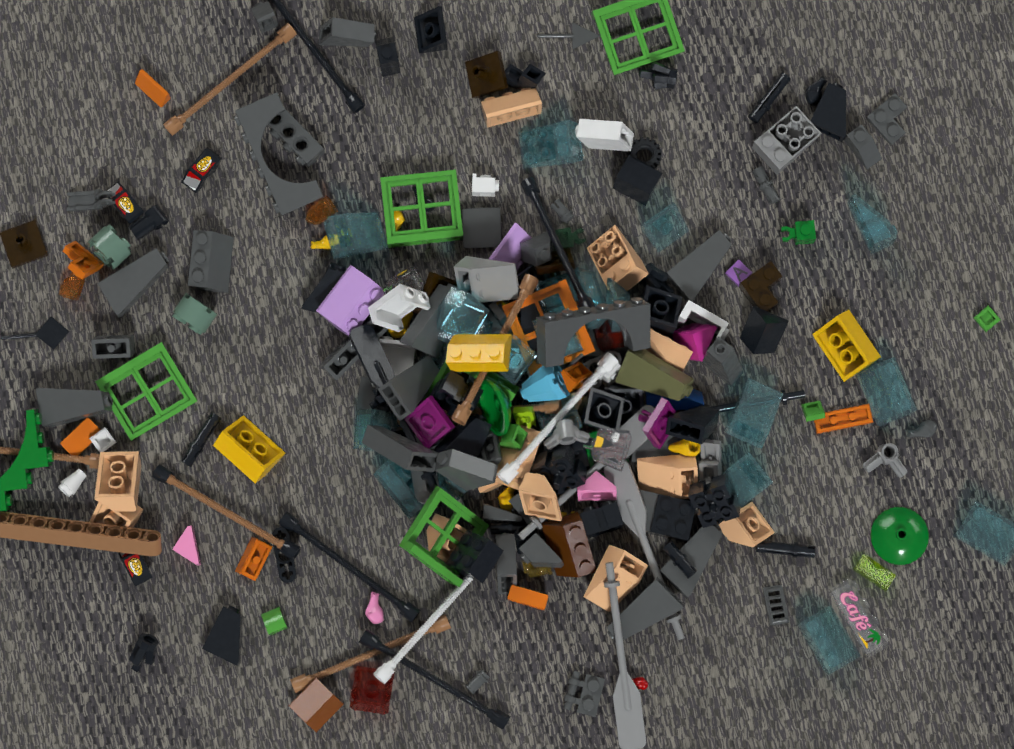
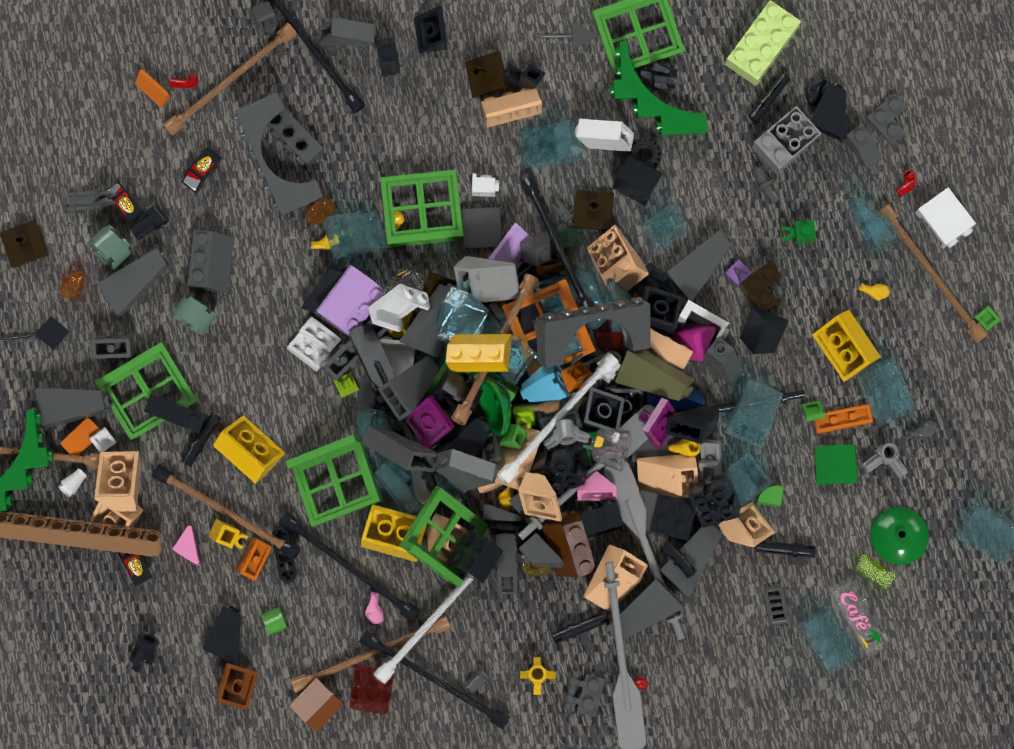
orange plate [63,241,104,279] -> none
orange slope [507,585,548,611] -> none
none -> black slope [144,393,206,433]
none -> red arm [170,74,199,89]
none -> yellow brick [208,519,248,549]
none -> dark orange slope [215,663,258,710]
none -> bright green window [286,434,382,527]
none -> white slope [287,316,342,372]
none -> lime tile [333,372,359,398]
none -> yellow slope [361,504,427,562]
none -> yellow rock [520,657,556,695]
none -> black pin [551,611,610,645]
none -> dark brown tile [573,190,614,231]
none -> green arch [610,41,707,137]
none -> yellowish green brick [725,0,801,86]
none -> bright green brick [756,486,784,508]
none -> green slope [815,445,858,486]
none -> yellow animal [858,283,890,301]
none -> medium nougat hose [877,204,989,344]
none -> red arm [896,170,916,197]
none -> white panel [916,187,976,249]

